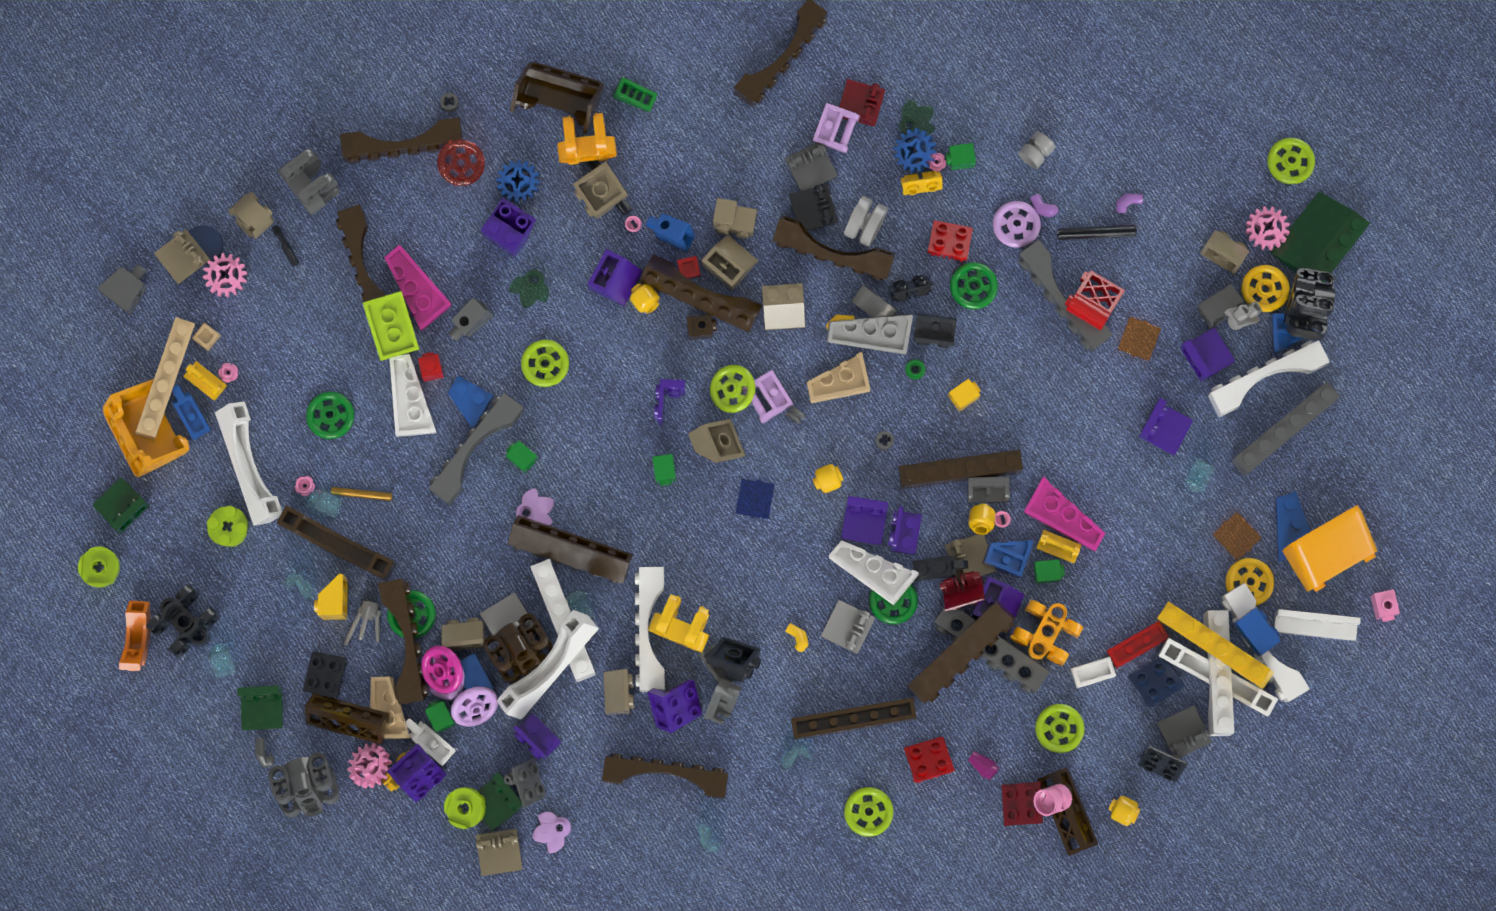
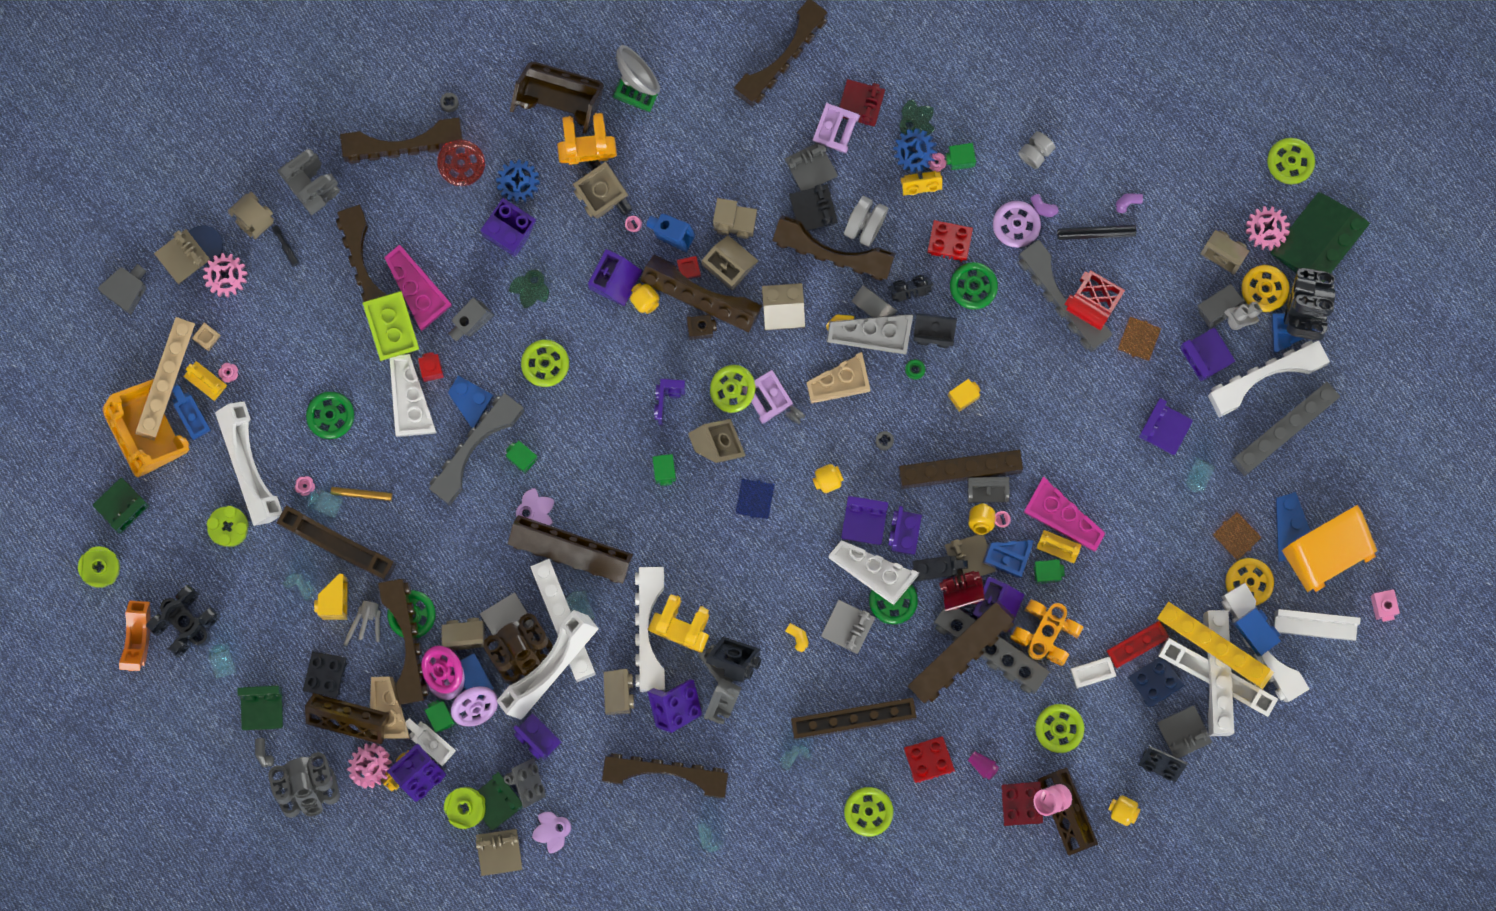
none -> light grey dish [616,45,660,95]

